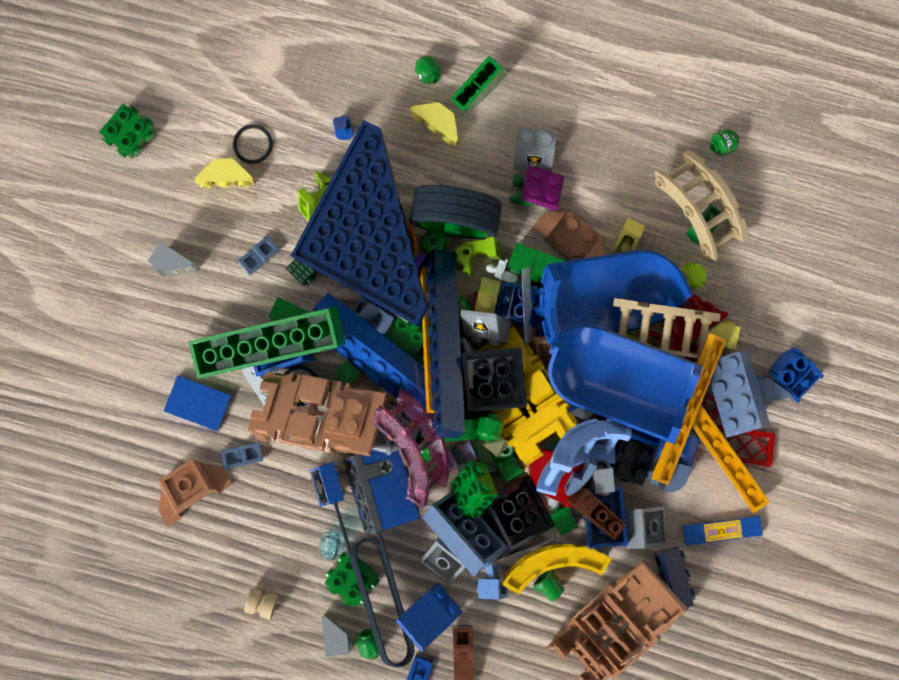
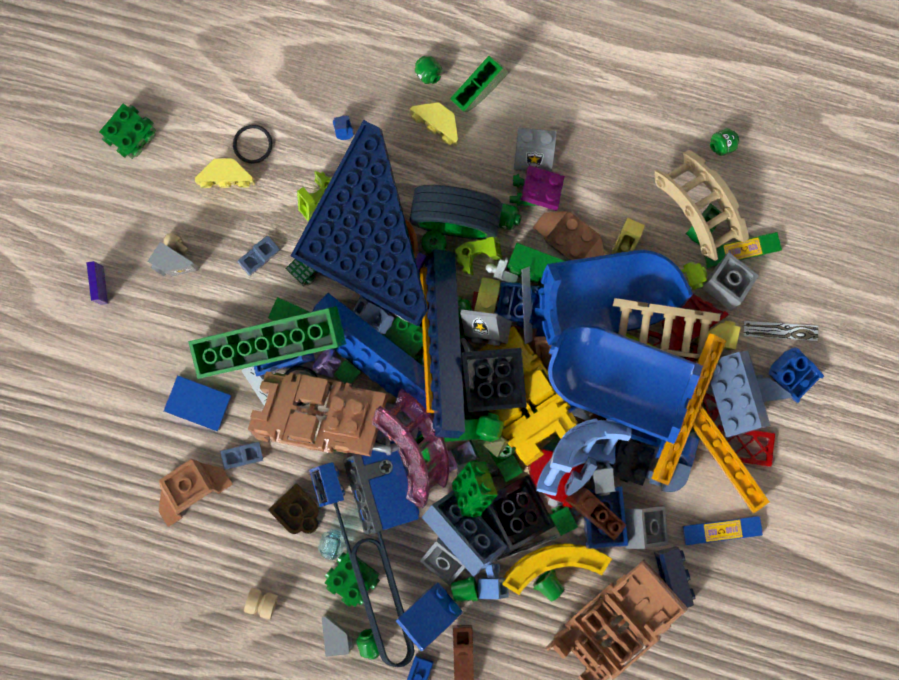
none -> dark purple tile [86,261,108,305]
none -> tan cylinder [164,233,188,255]
none -> dark brown plate [268,483,319,534]
none -> lavender piece [313,349,341,377]
none -> green piece [451,576,479,602]
none -> green head [499,203,522,230]
none -> light grey slope [701,252,759,311]
none -> tile [704,232,782,268]
none -> sticker [744,321,818,341]

